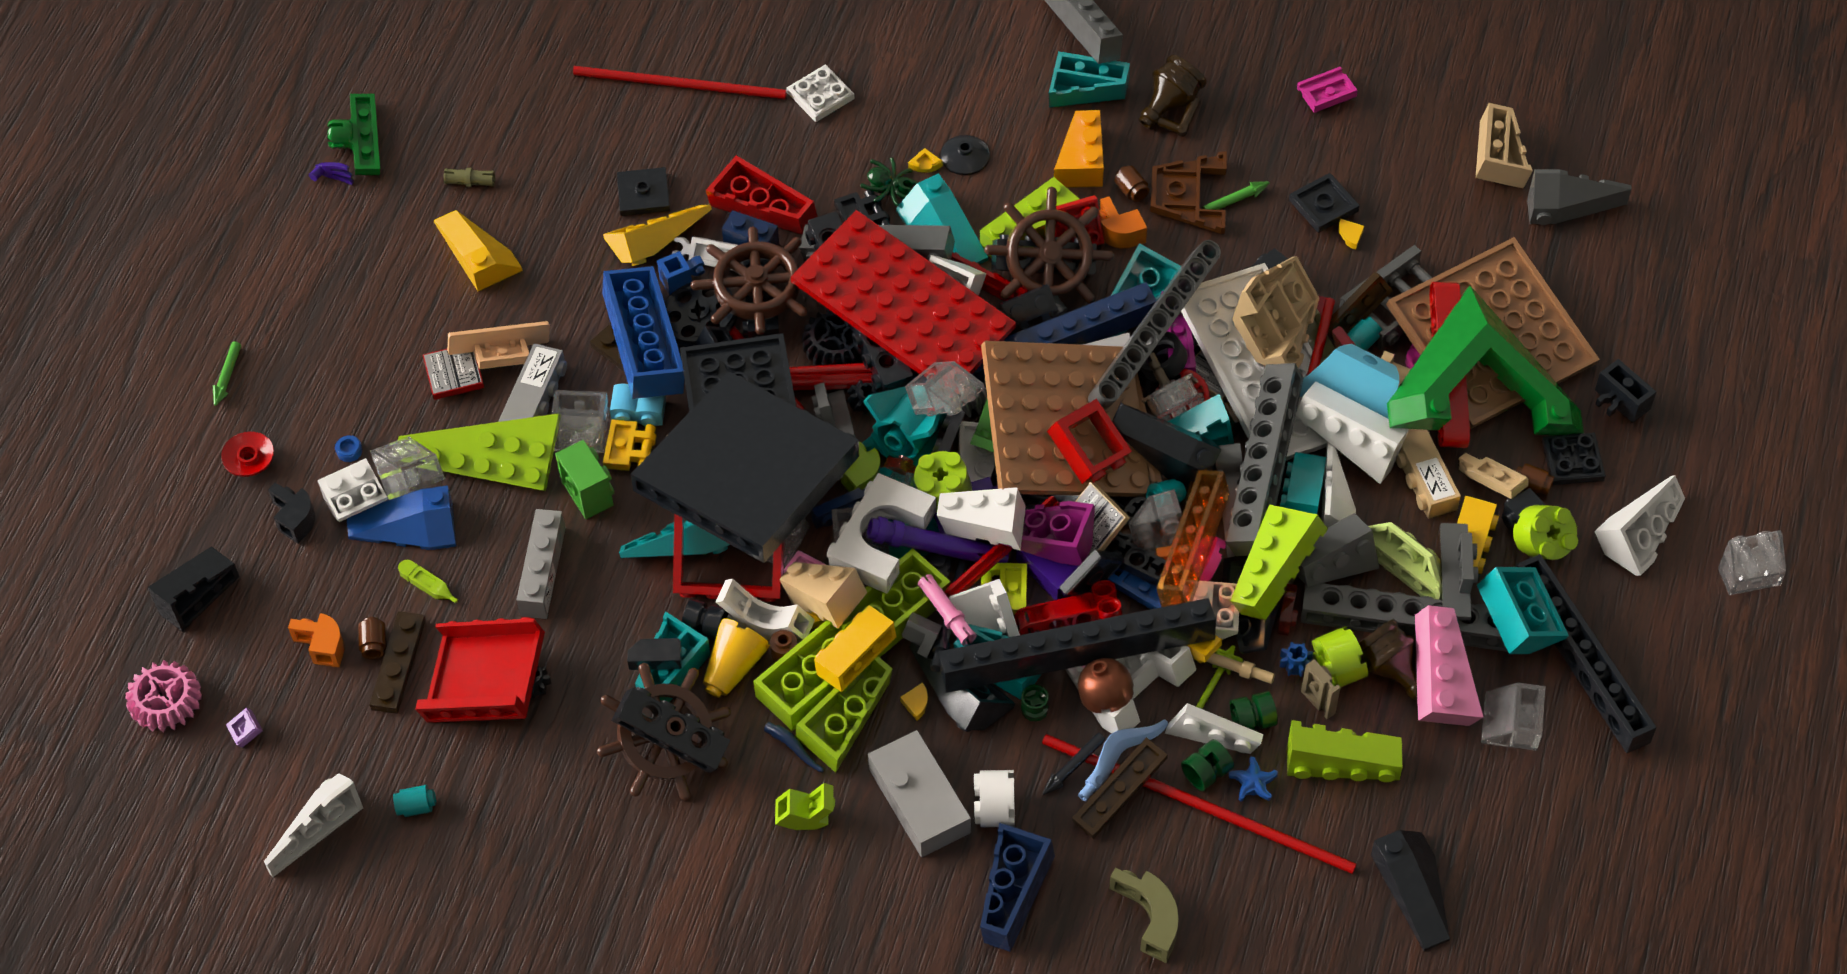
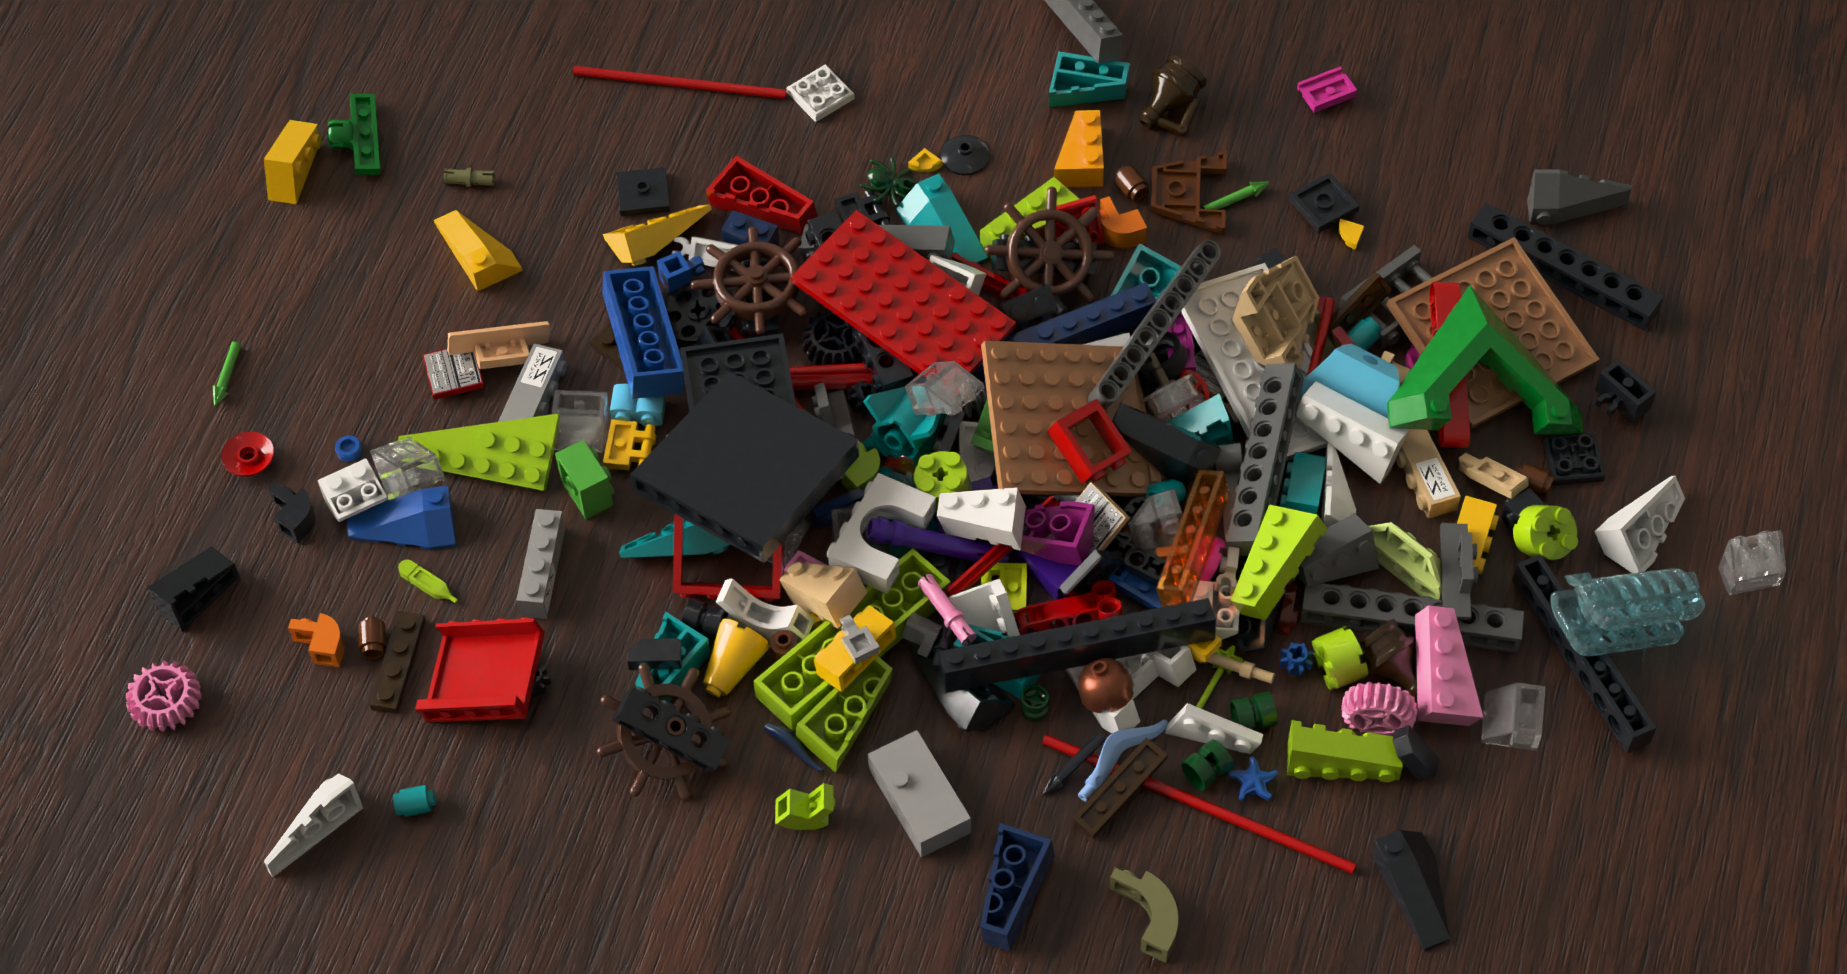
medium lavender tile [226,708,263,748] -> none
dark purple piece [309,162,354,185] -> none
yellow tile [900,683,928,721] -> none
white brick [974,770,1015,827] -> none
dark tan plate [1301,659,1341,719] -> none
tan wedge [1476,103,1533,188] -> none
teal slope [1477,567,1569,654] -> none
none -> yellow wedge [264,120,322,204]
none -> light grey plate [840,615,880,664]
none -> light grey plate [1215,546,1240,594]
none -> bright pink gear [1341,682,1417,736]
none -> black piece [1393,725,1439,781]
none -> black brick [1467,203,1664,331]
none -> clear light blue piece [1551,568,1705,656]

